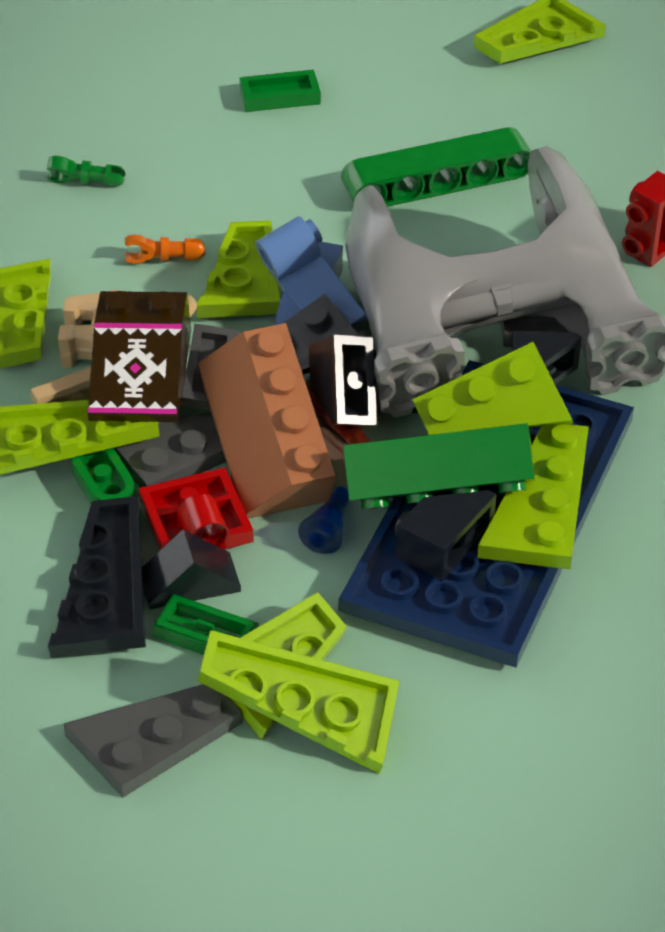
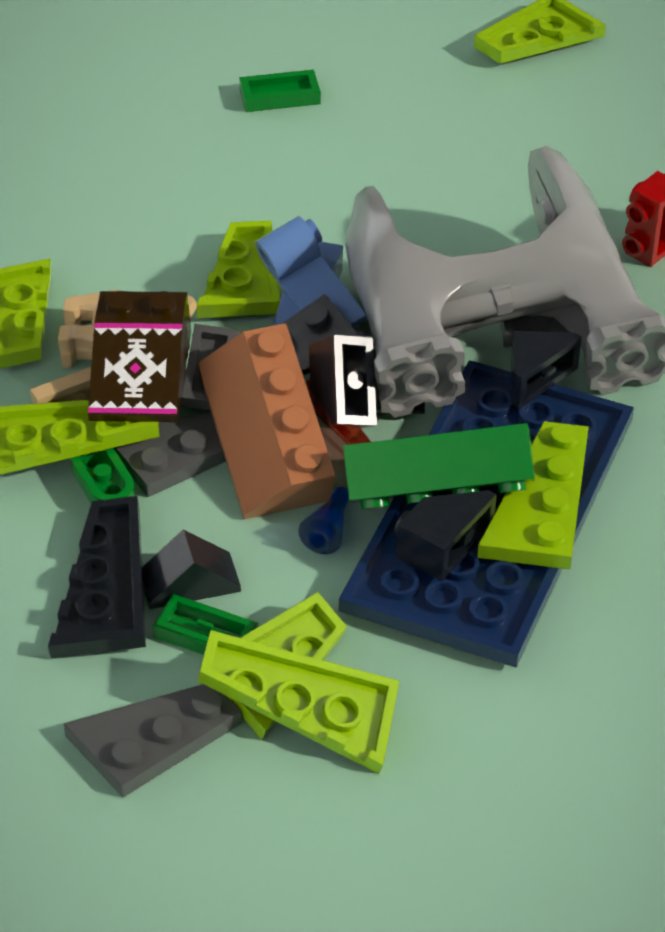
green piece [46,156,126,187] -> none
orange piece [124,235,205,264] -> none
red plate [138,467,254,550] -> none
green beam [341,127,531,207] -> none
lime wing [412,342,573,435] -> none

